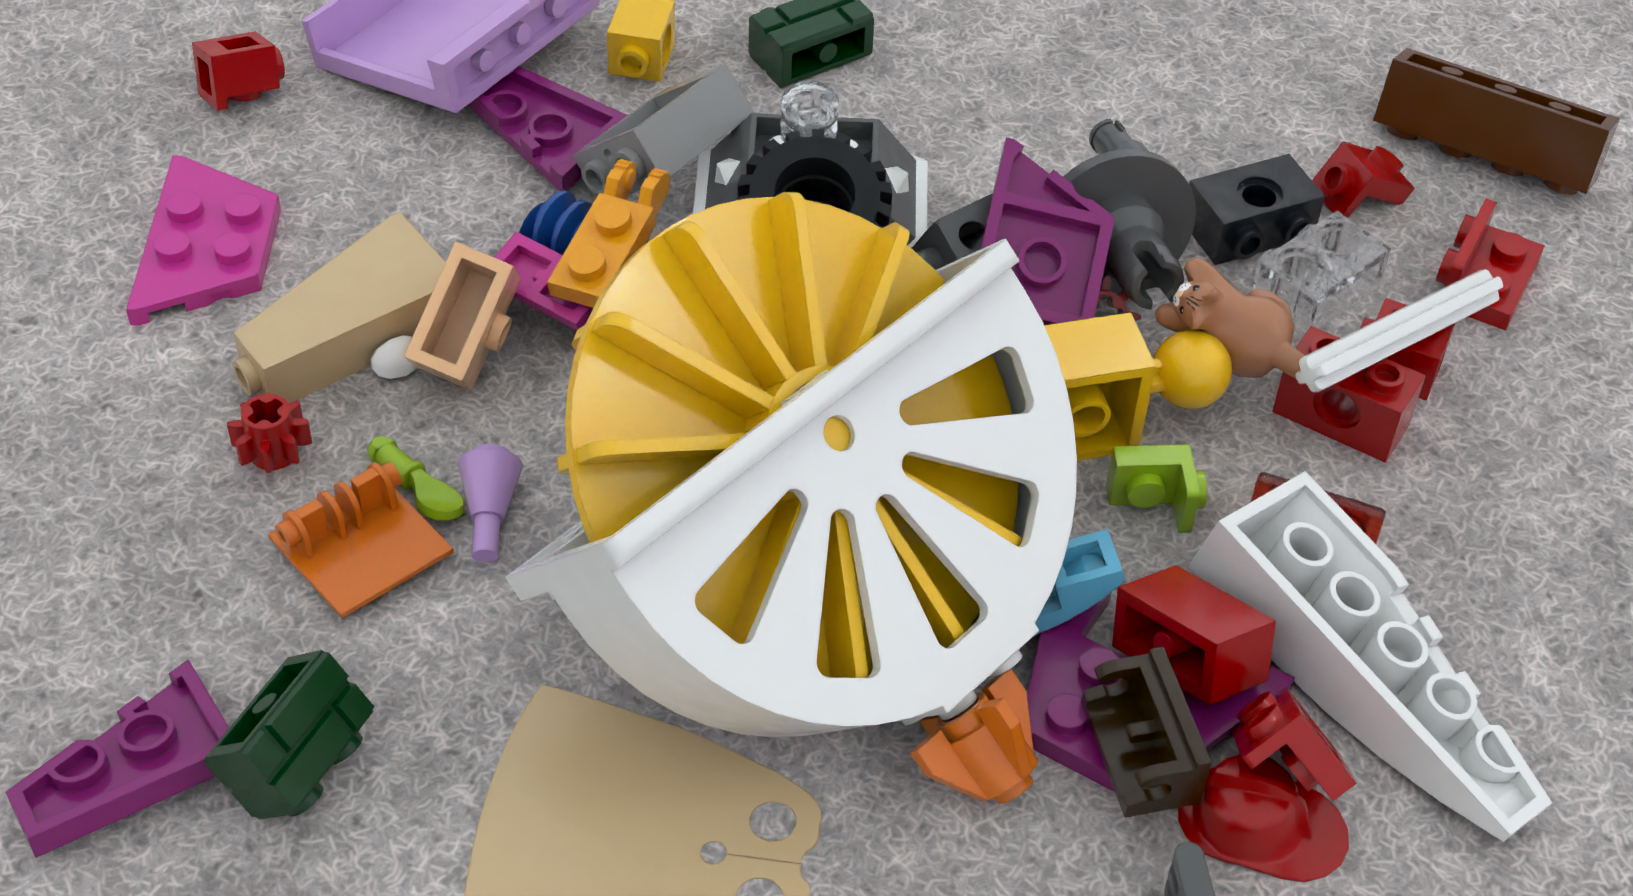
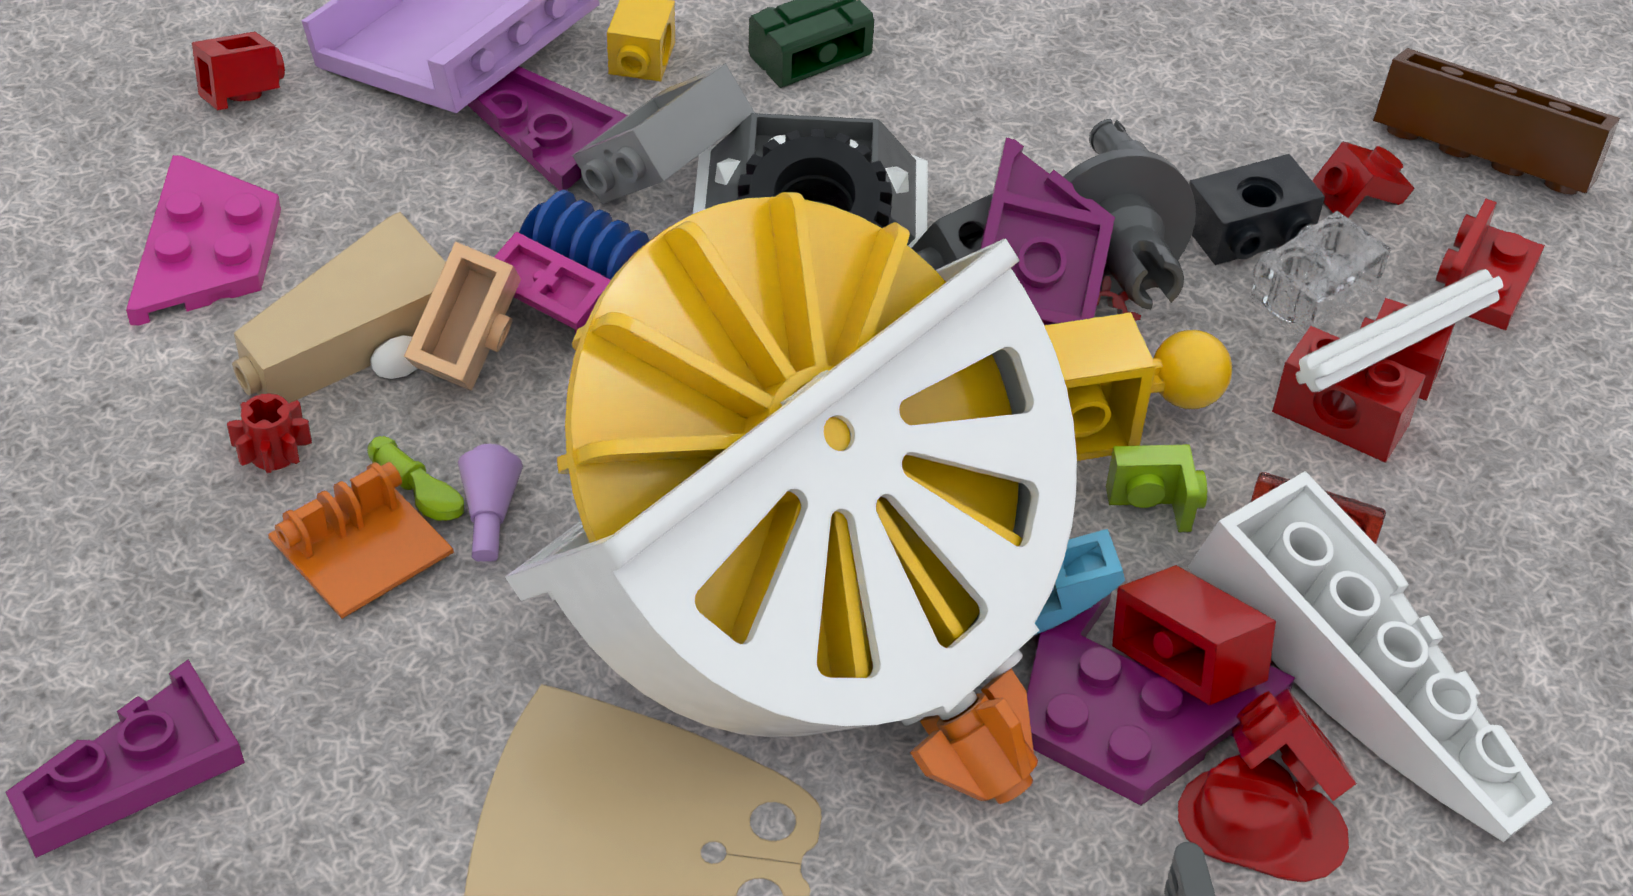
dark green brick [204,650,375,819] -> none
light orange hinge [547,158,671,308] -> none
clear wheel [780,80,839,142] -> none
dark brown hinge [1081,647,1212,818] -> none
nougat animal [1155,257,1305,379] -> none

